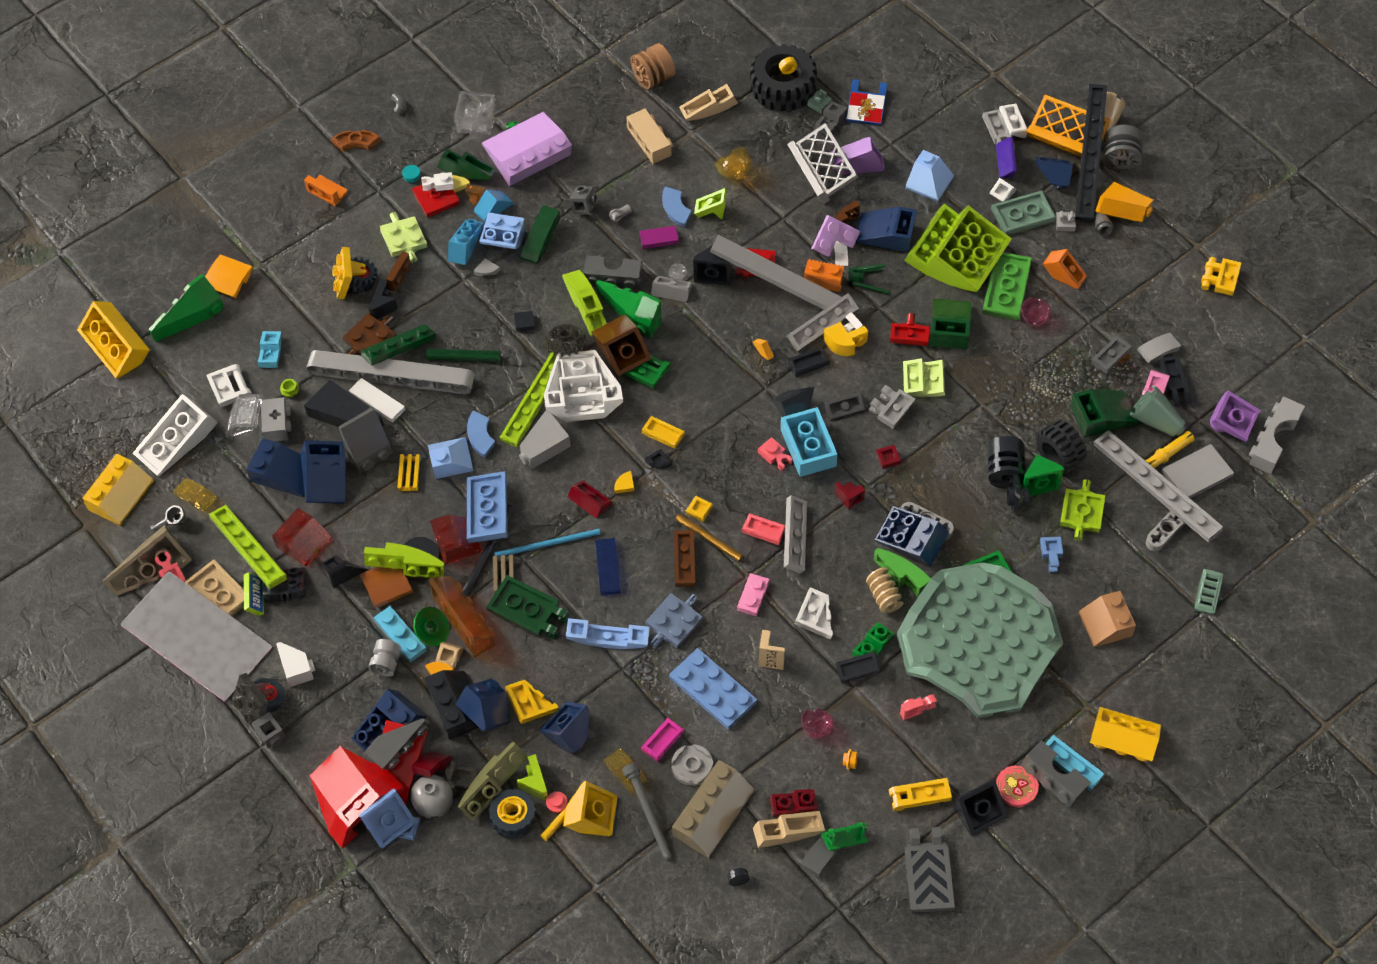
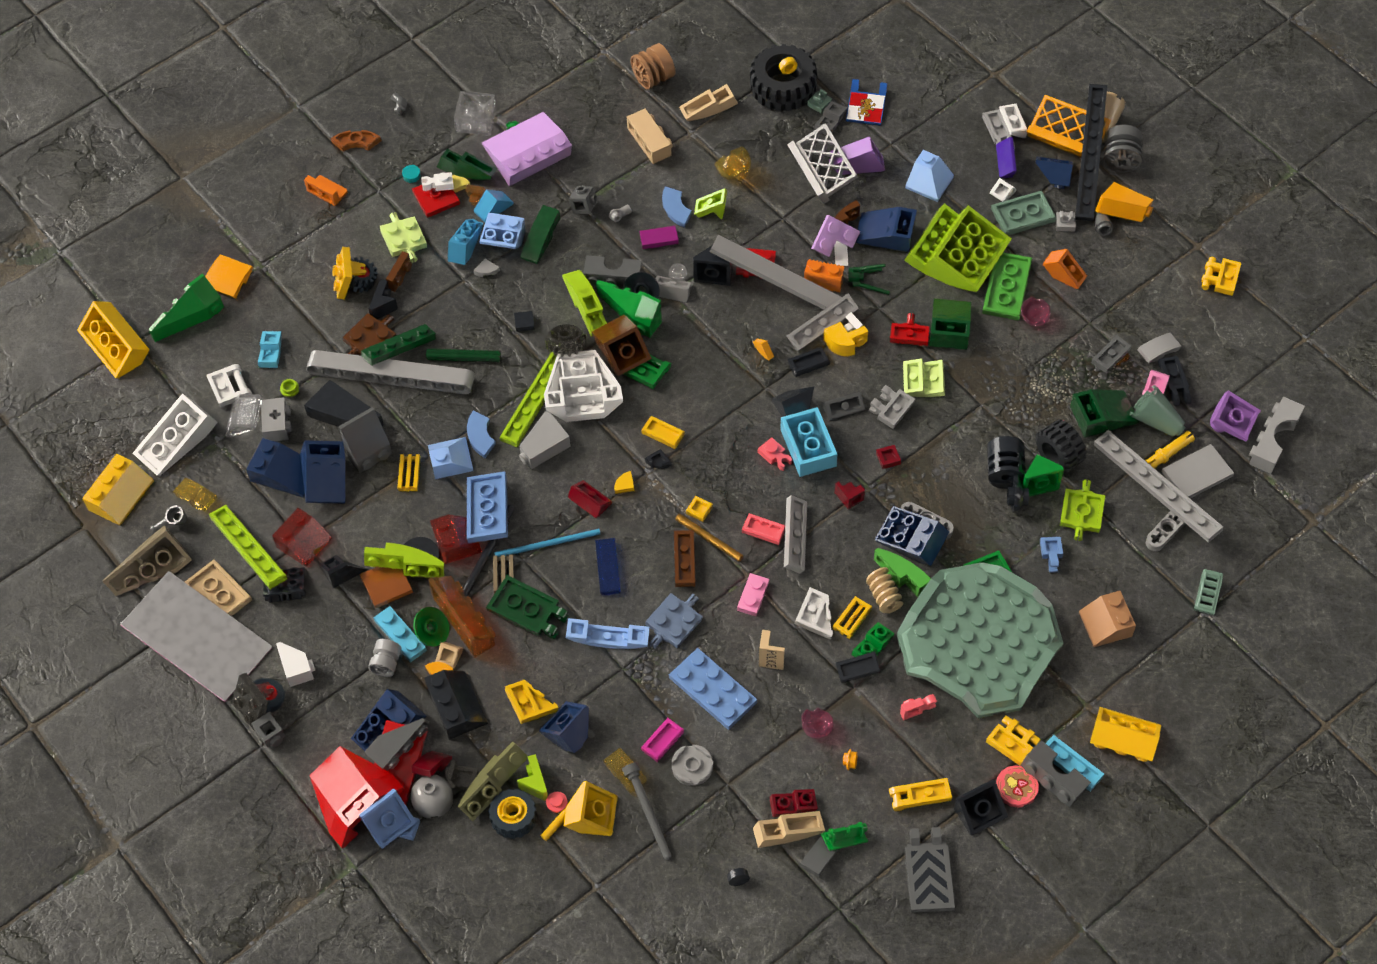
coral plate [155,551,186,581] -> none
tile [244,572,264,616] -> none
white tile [349,378,405,423] -> none
dark blue slope [455,678,511,731] -> none
dark tan slope [672,760,755,858] -> none
none -> black dish [623,272,660,299]
none -> yellow tile [833,596,872,639]
none -> yellow plate [986,715,1041,766]

